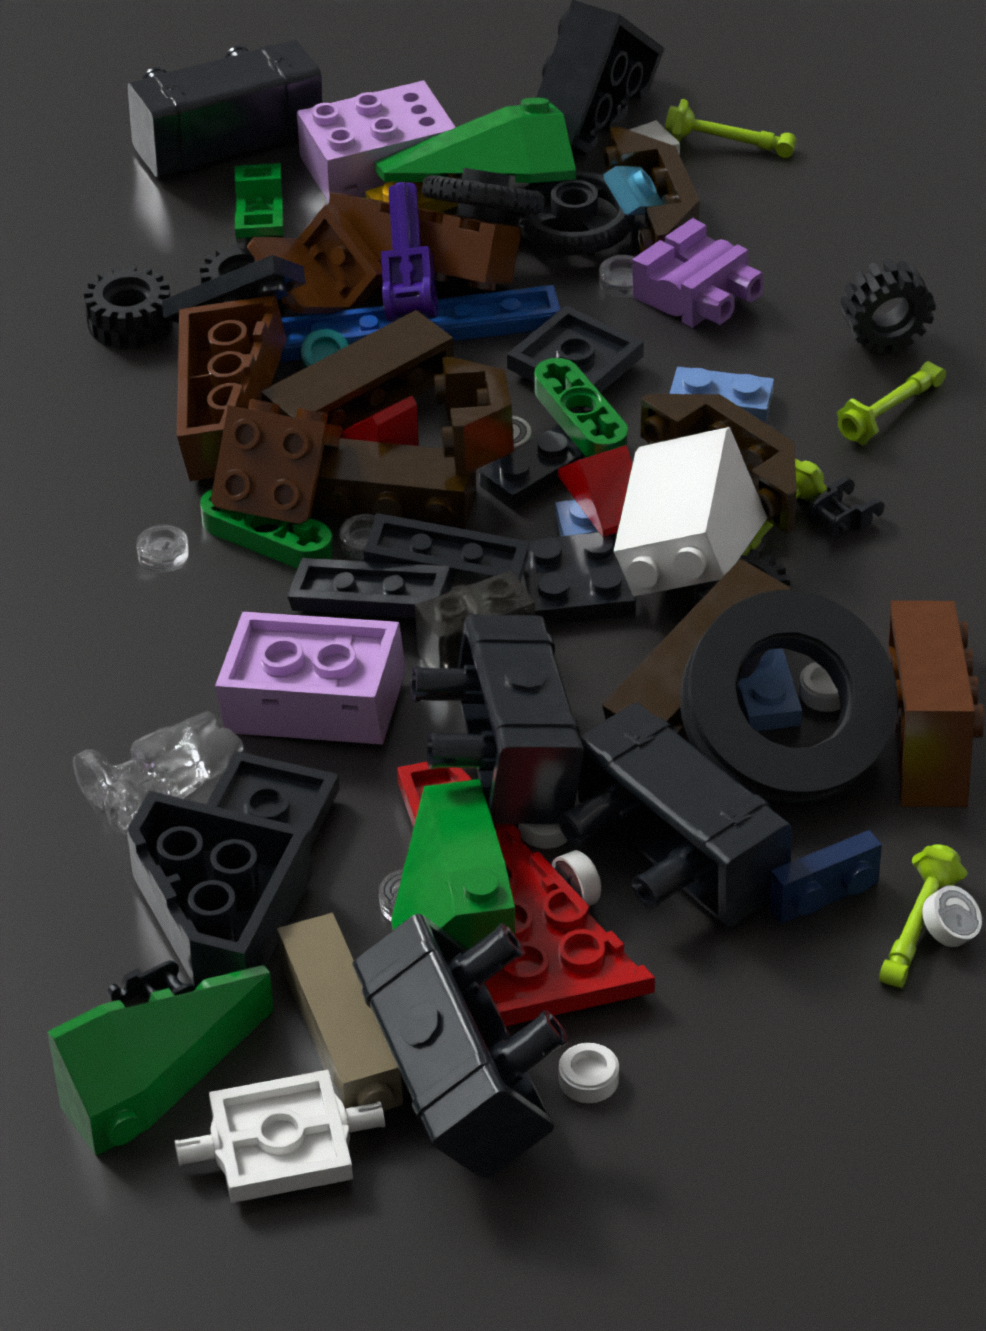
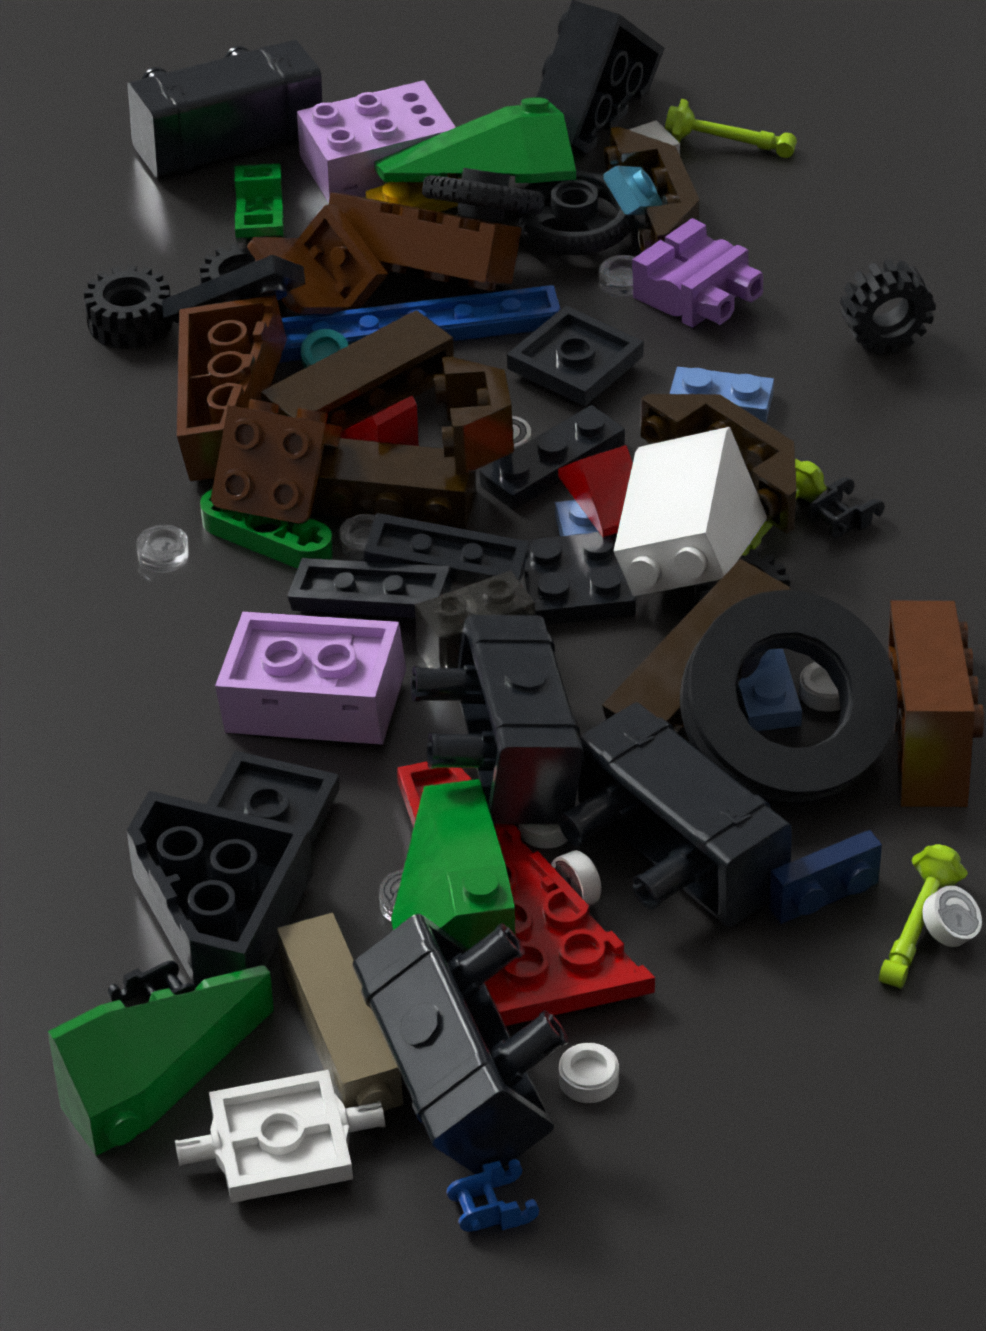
clear piece [73,711,243,834] -> none
dark purple connector [381,182,438,323] -> none
green beam [534,358,628,457] -> none
lime piece [837,361,946,446] -> none
none -> blue piece [446,1159,540,1232]

